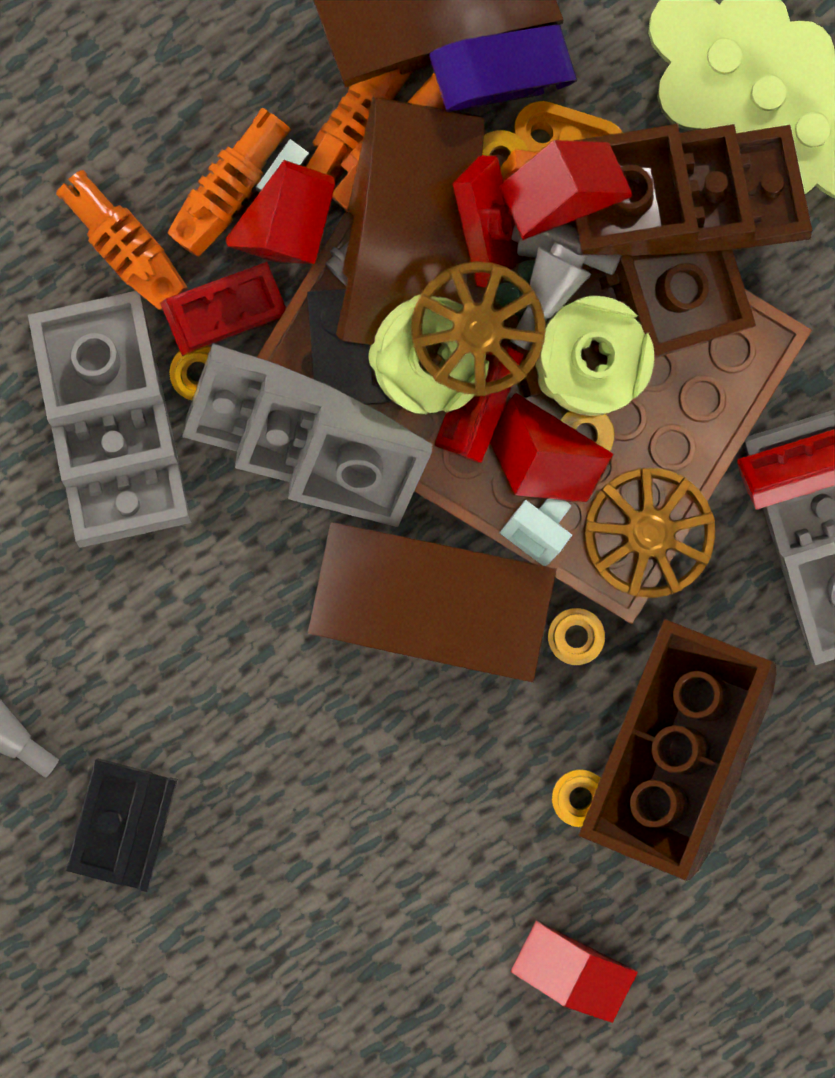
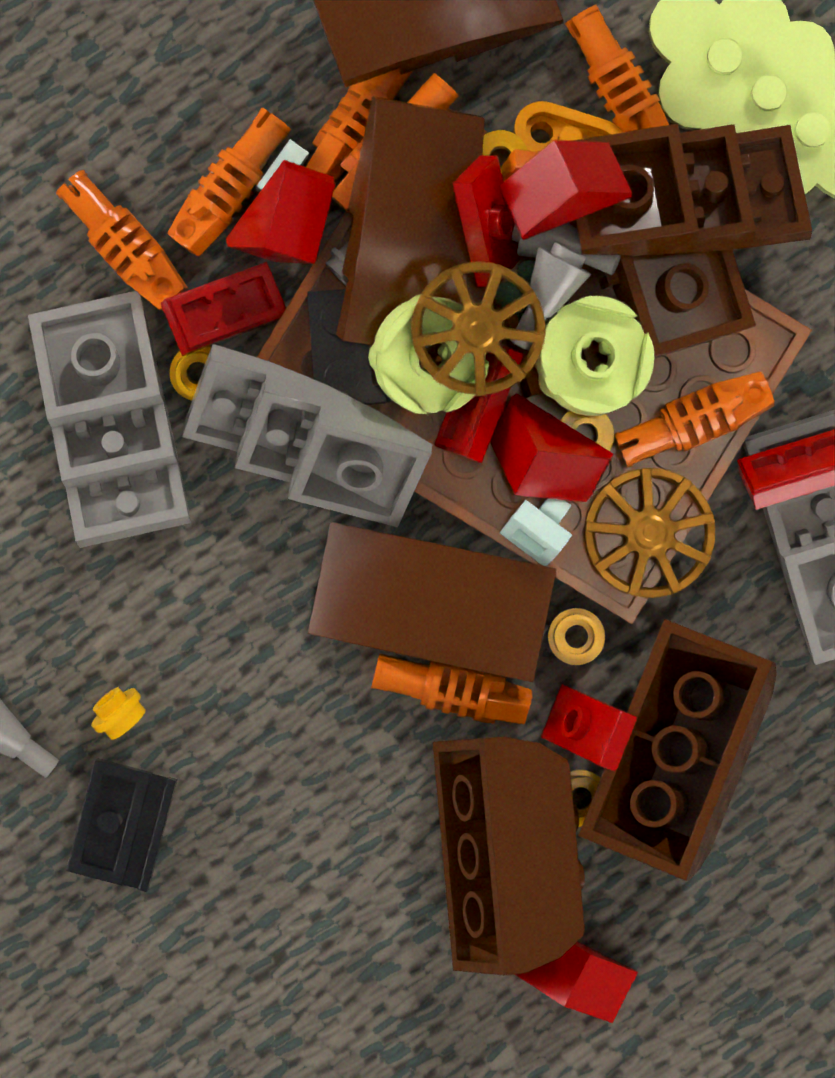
dark purple beam [429,25,577,112] -> none
none -> yellow plate [91,687,146,740]
none -> orange hinge [371,653,532,725]
none -> reddish brown windscreen [432,737,585,975]
none -> red plate [541,684,637,771]
none -> orange hinge [565,5,669,132]
none -> orange hinge [614,371,775,468]

